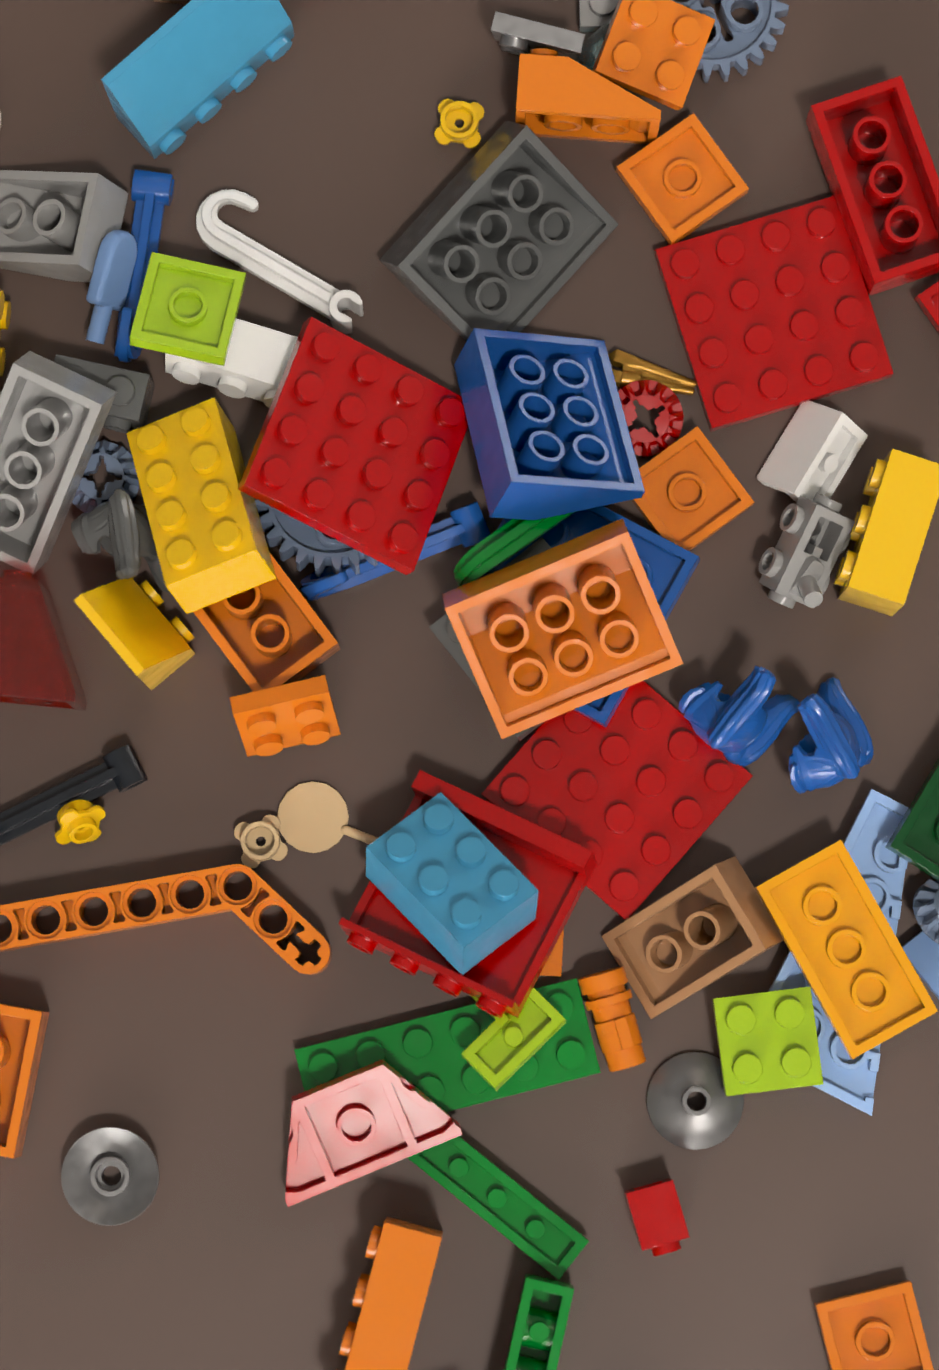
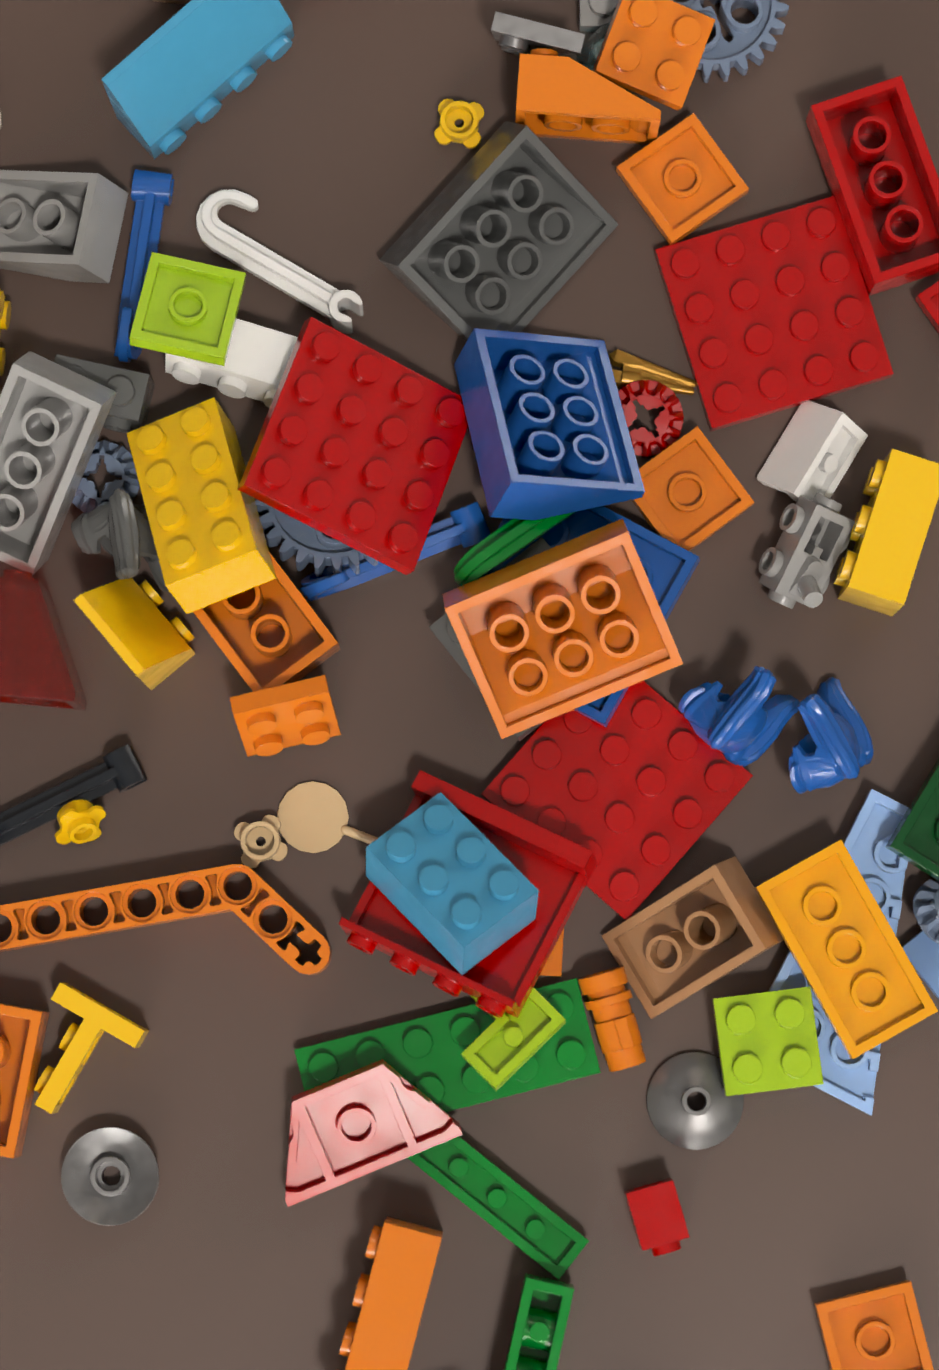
medium blue piece [85,230,137,344] -> none
none -> yellow bracket [34,982,149,1114]

